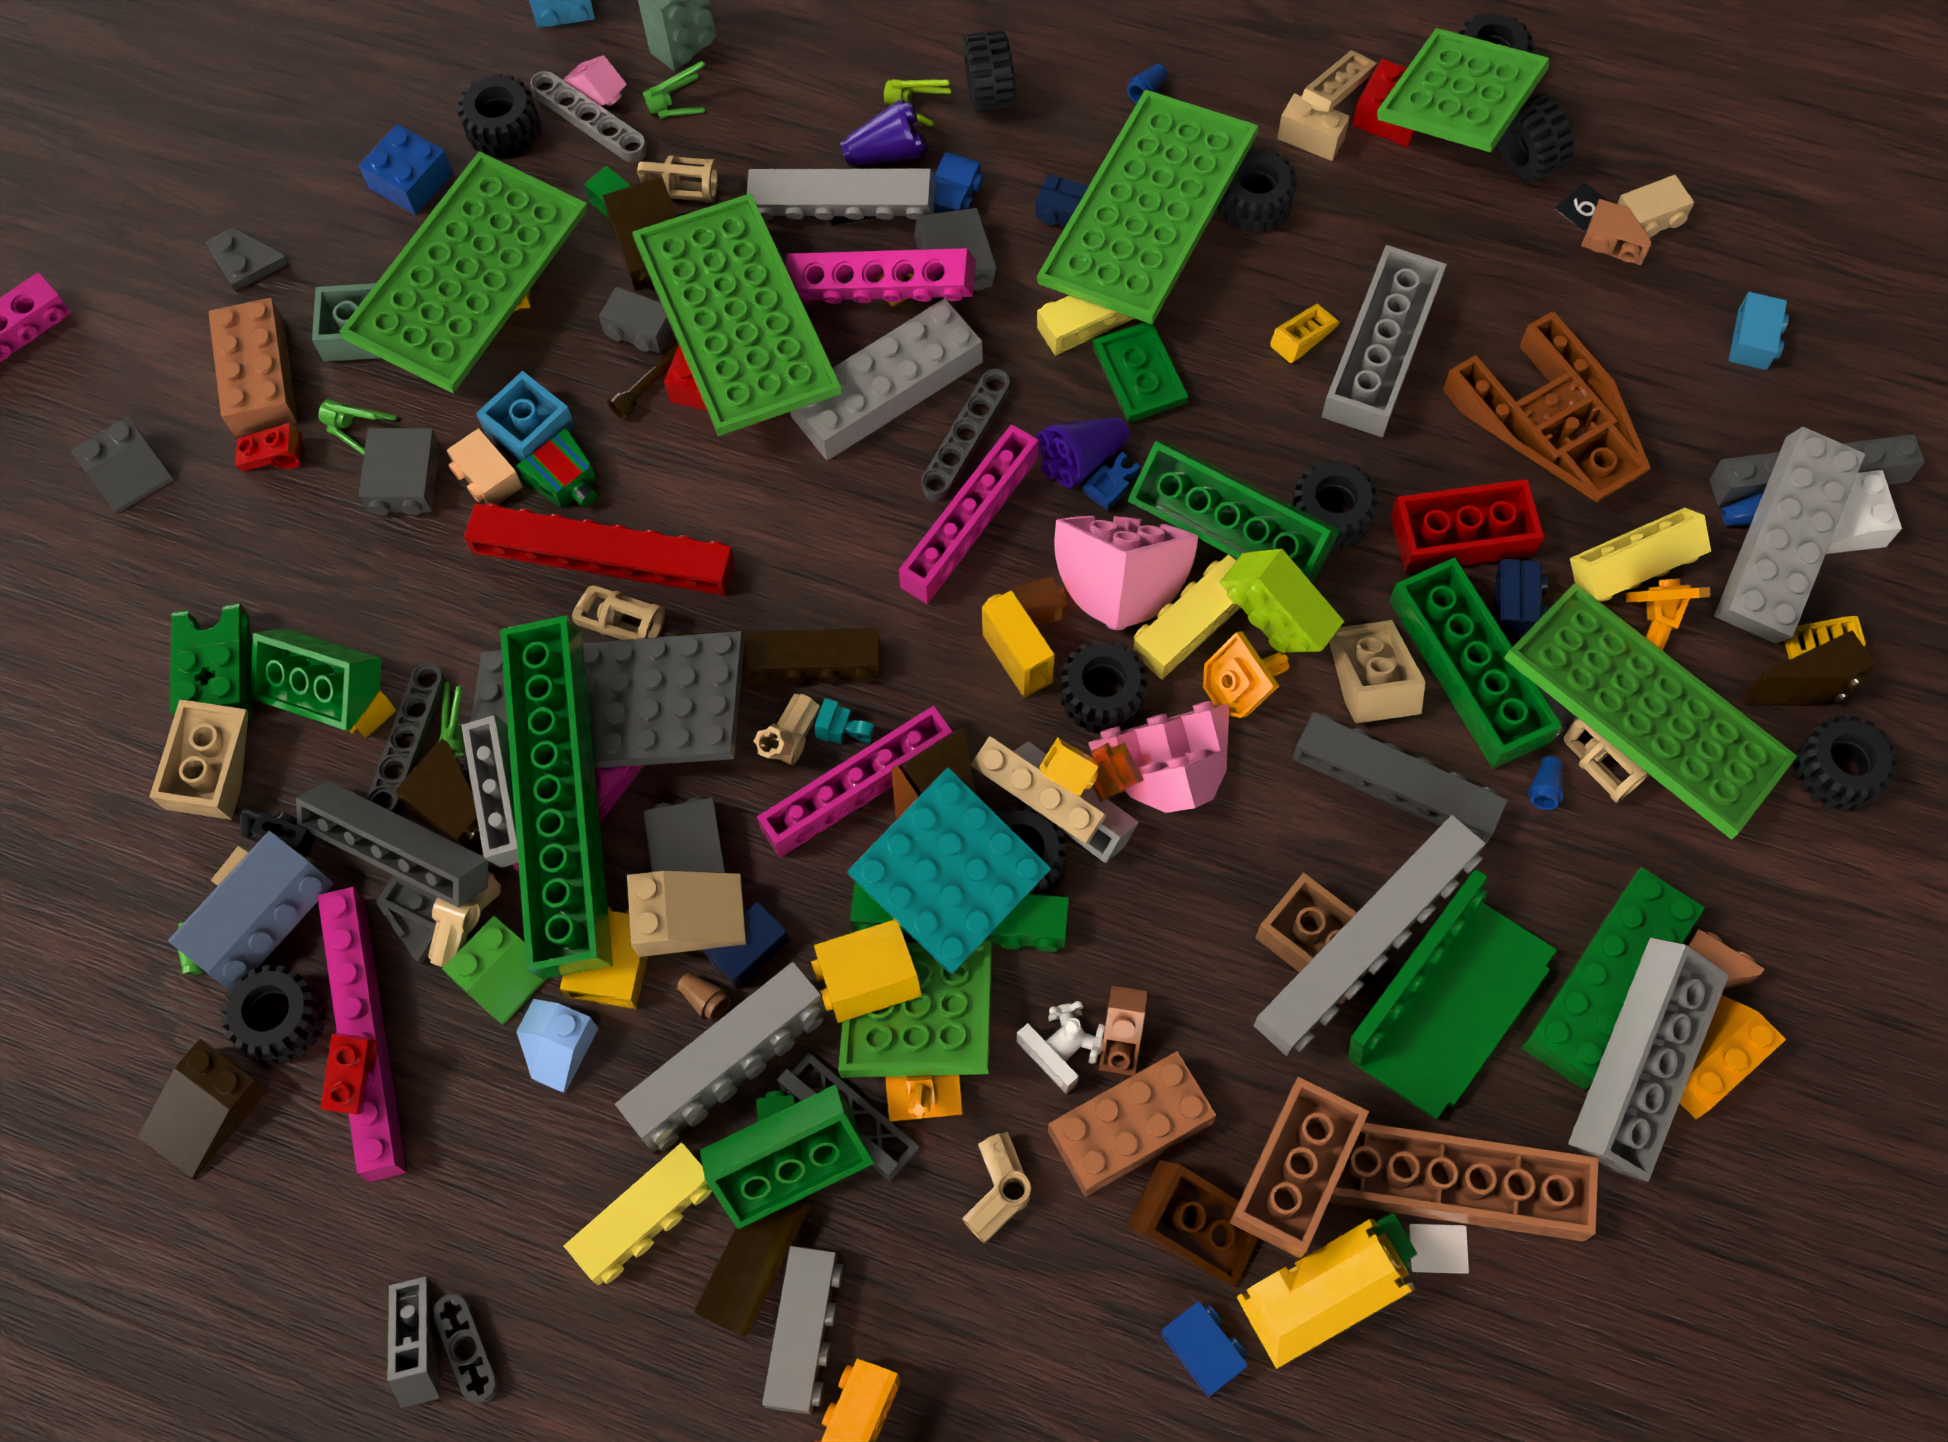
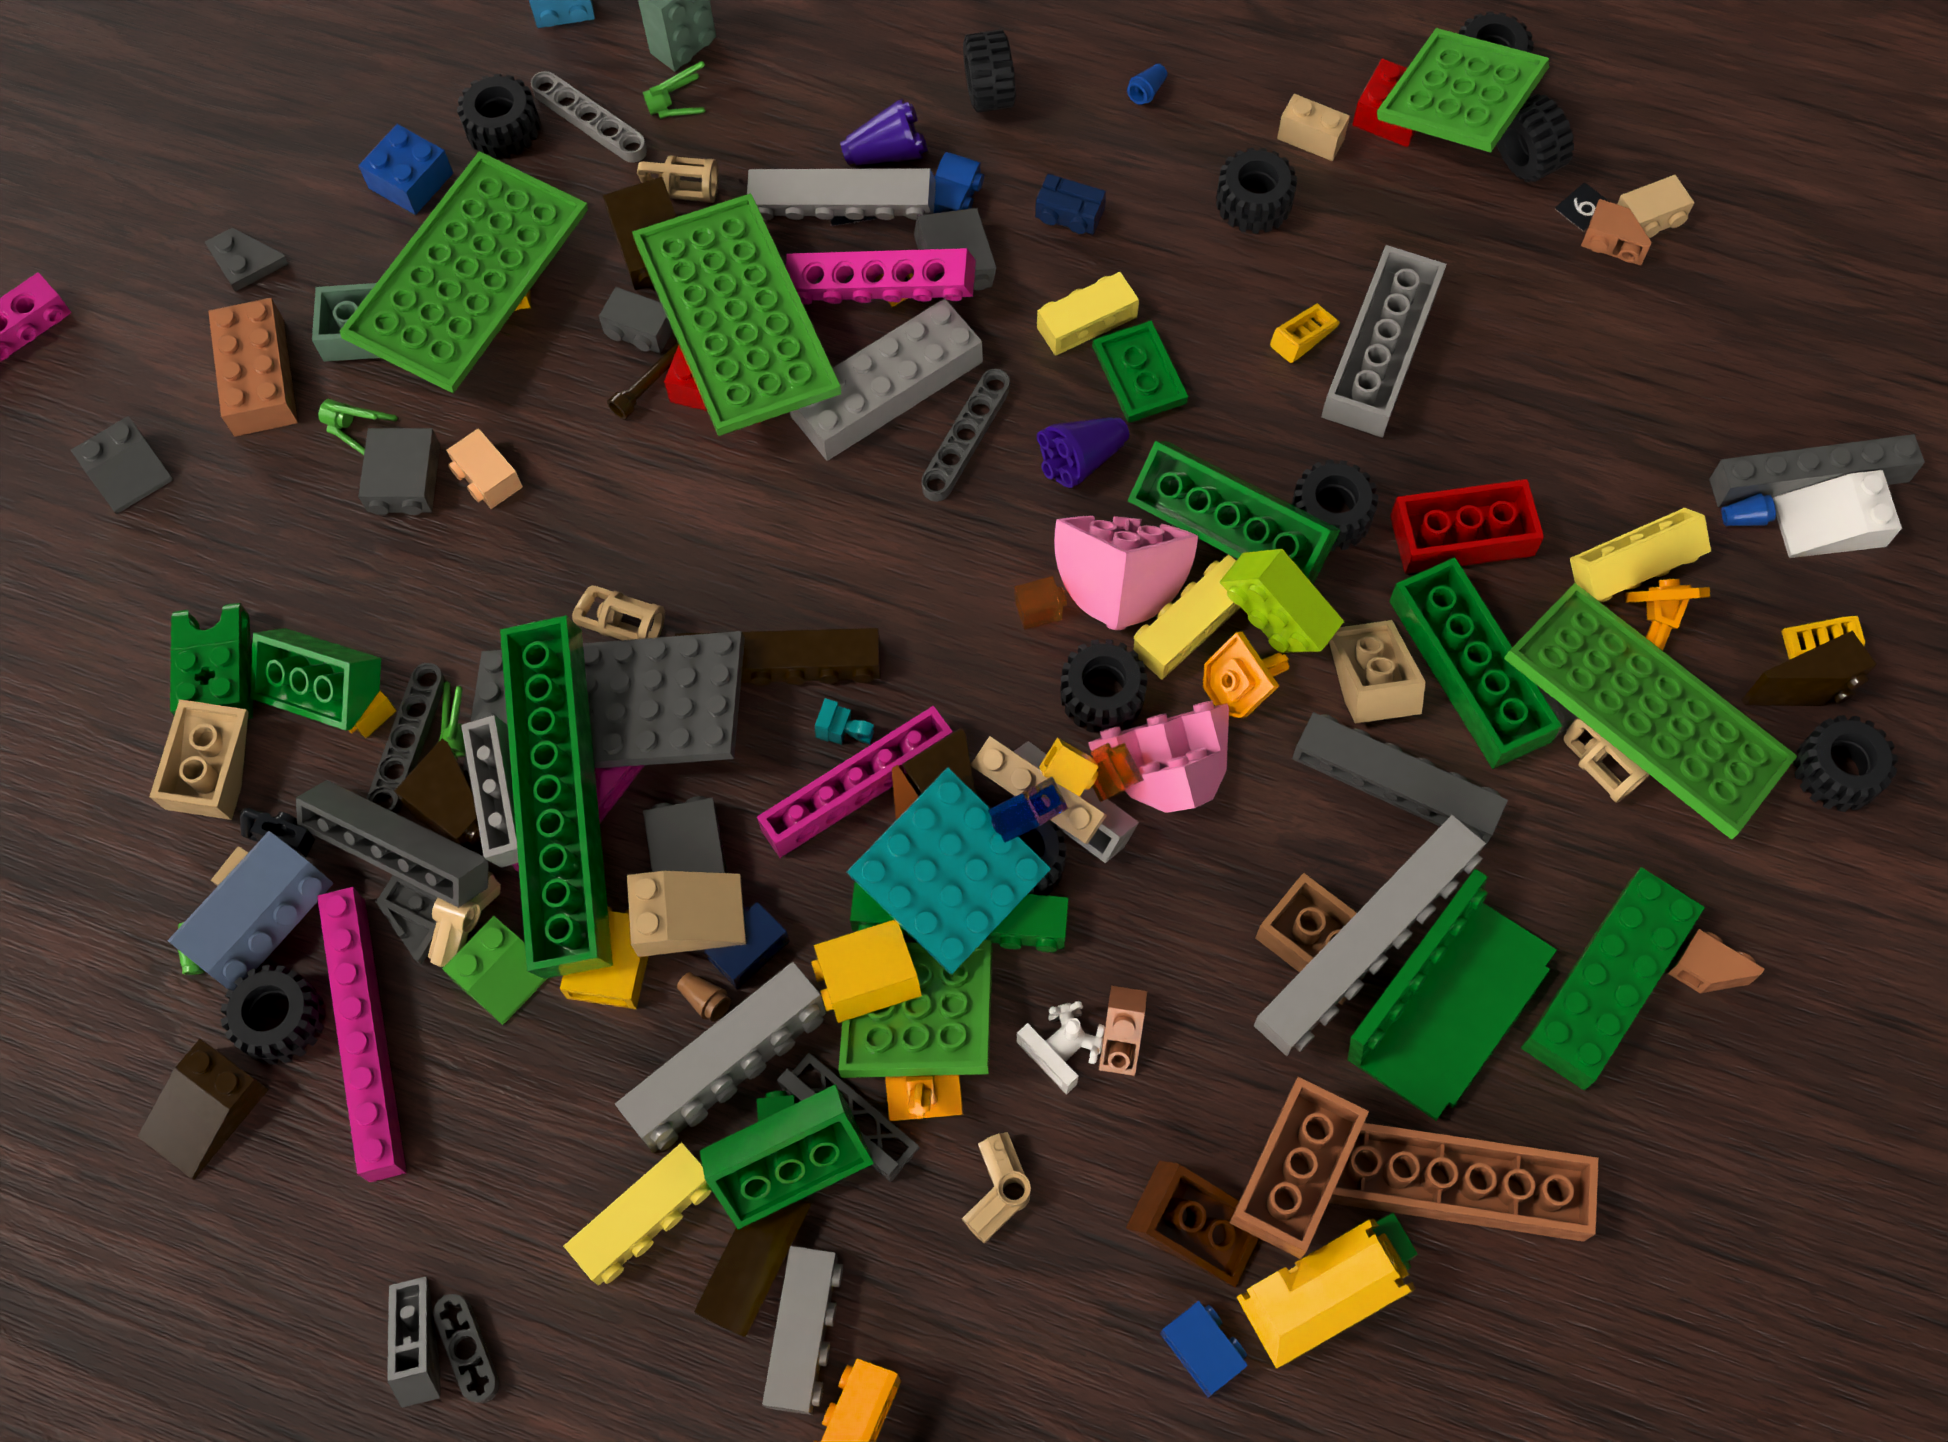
red plate [235,423,302,472] -> none
red plate [320,1033,378,1115] -> none
red brick [464,503,735,596] -> none
dark azure brick [476,371,575,462] -> none
torso [517,428,597,508] -> none
light blue slope [517,999,598,1094] -> none
bright pink slope [563,55,627,107] -> none
green brick [584,166,631,219] -> none
tan piece [753,694,821,765] -> none
lime plant [884,79,952,127] -> none
dark pink brick [898,424,1039,605] -> none
yellow brick [982,590,1054,698] -> none
bright green plate [1037,89,1258,324] -> none
nougat brick [1048,1051,1216,1197] -> none
blue plate [1083,452,1141,511] -> none
tan plate [1301,50,1377,113] -> none
white sticker [1409,1224,1469,1274] -> none
dark orange wedge [1443,311,1651,502] -> none
dark blue brick [1495,559,1548,636] -> none
blue cone [1528,756,1564,810] -> none
light grey brick [1568,938,1729,1182] -> none
light orange slope [1679,995,1786,1120] -> none
light grey brick [1714,427,1865,644] -> none
dark azure brick [1728,292,1789,370] -> none
none -> clear blue brick [988,777,1069,843]

